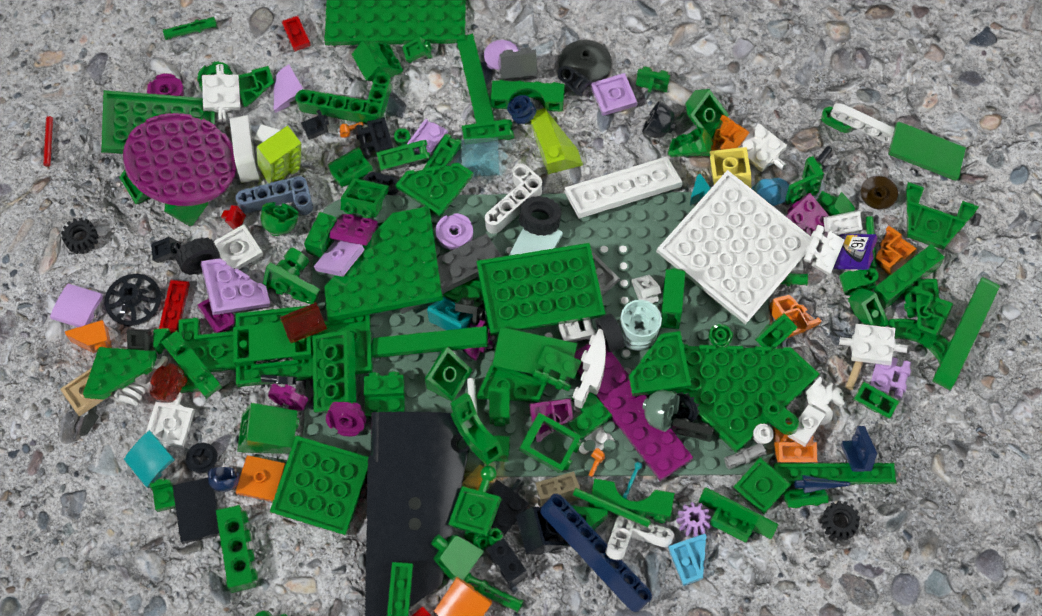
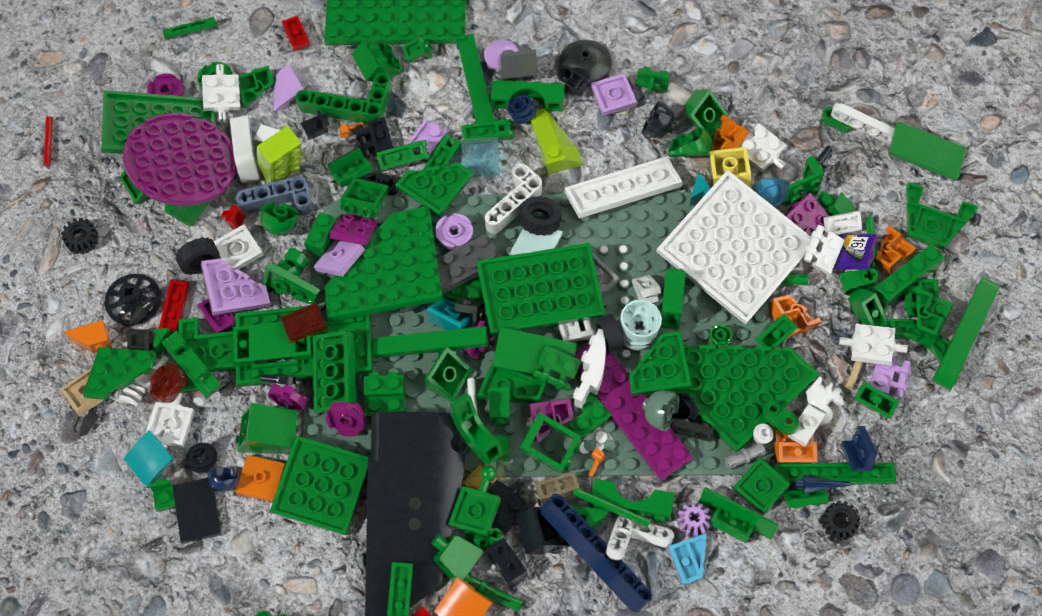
lavender slope [50,284,103,327] -> none
black bracket [151,237,181,263] -> none
green brick [216,505,258,593] -> none
green bush [394,128,411,146] -> none
teal hinge [622,462,642,499] -> none
dark brown dish [860,176,898,210] -> none
none -> pearl dark grey bar [130,299,154,327]

